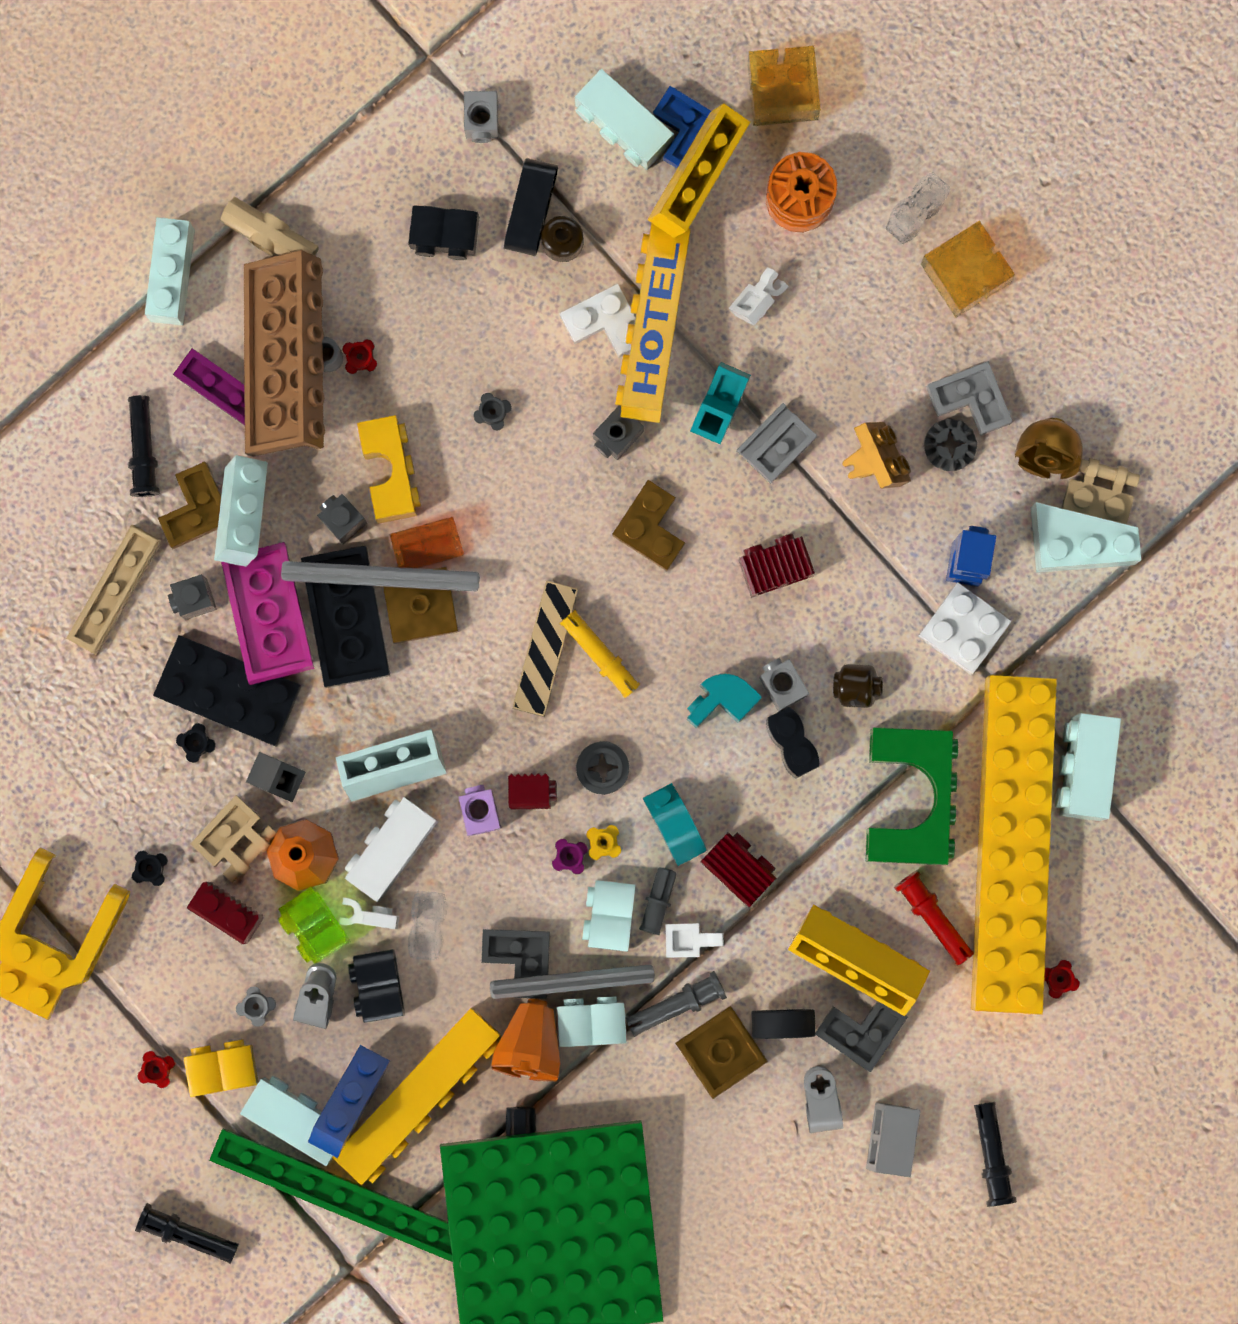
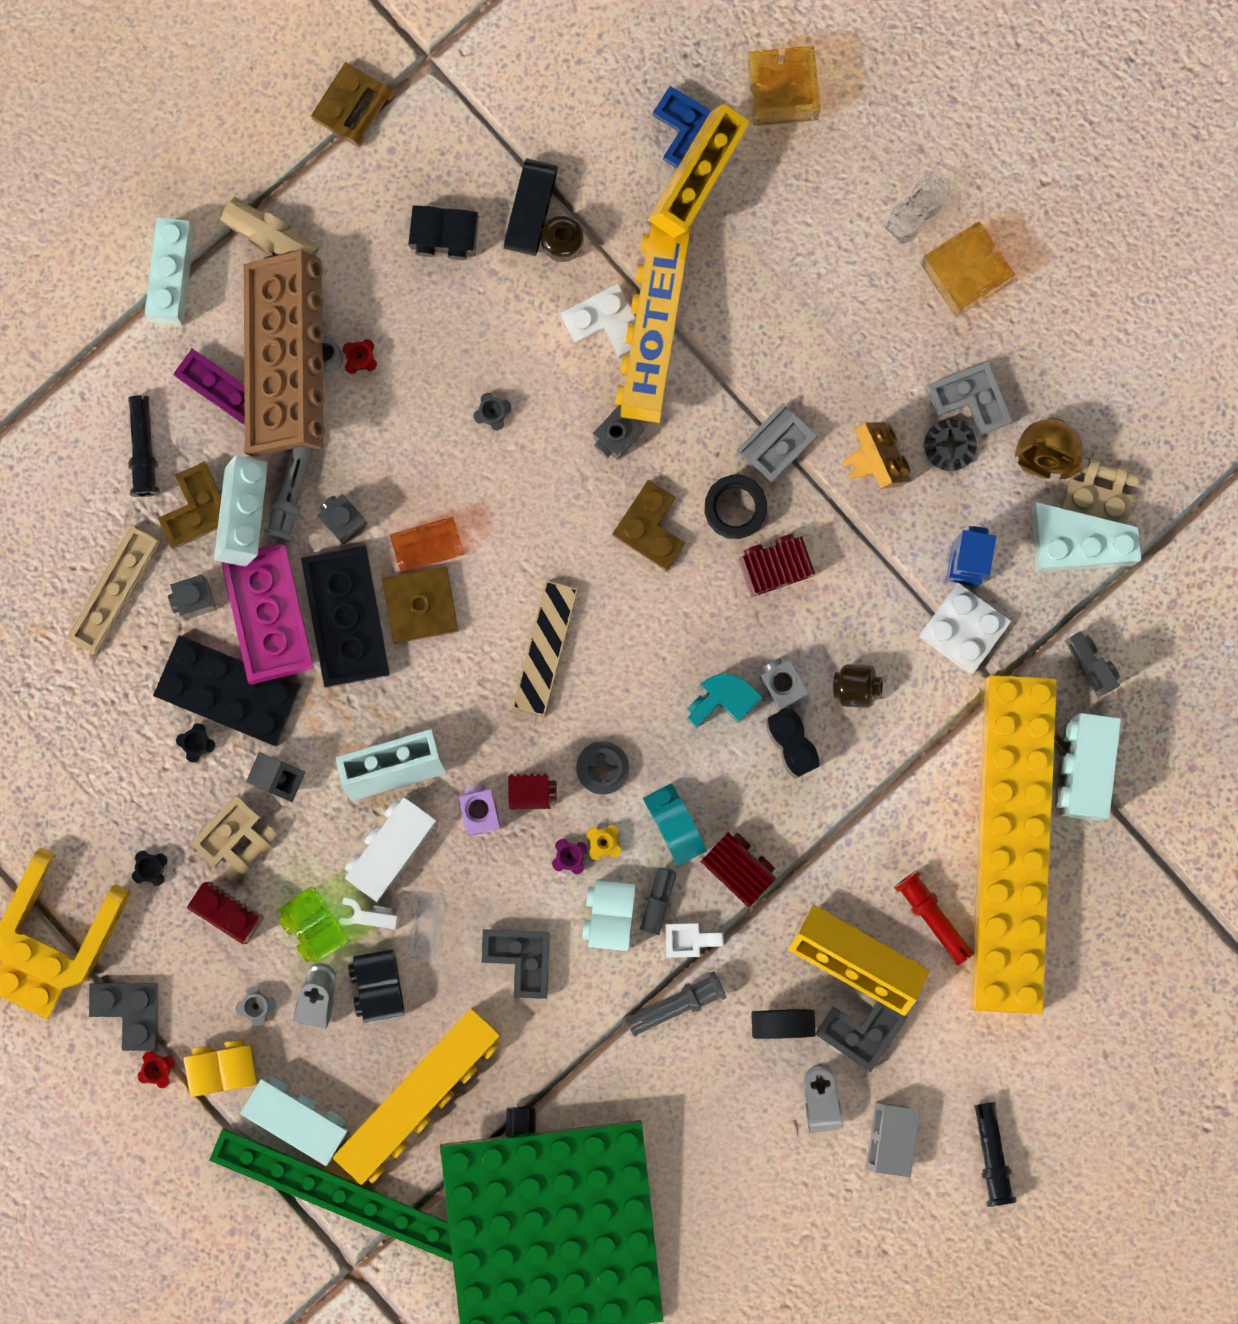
black pin [135,1203,239,1264] -> none
orange cone [266,819,339,891] -> none
light grey axle [281,561,480,592] -> none
blue brick [308,1045,390,1158] -> none
yellow arch [357,415,421,524] -> none
light grey brick [464,91,498,143] -> none
light grey axle [490,965,654,999] -> none
orange cone [491,998,560,1081] -> none
light aqua brick [557,996,627,1047] -> none
yellow pin [559,609,640,698] -> none
light aqua brick [575,69,674,170] -> none
pearl gold plate [675,1006,768,1099] -> none
teal brick [690,362,751,444] -> none
white plate [729,267,789,326] -> none
orange wheel [766,152,837,233] -> none
green arch [865,728,958,865] -> none
red plate [1044,960,1080,999] -> none
none -> dark grey plate [89,983,158,1051]
none -> light grey pin [263,446,313,542]
none -> pearl gold plate [311,62,395,147]
none -> black tyre [704,475,767,539]
none -> dark grey plate [1065,631,1120,697]

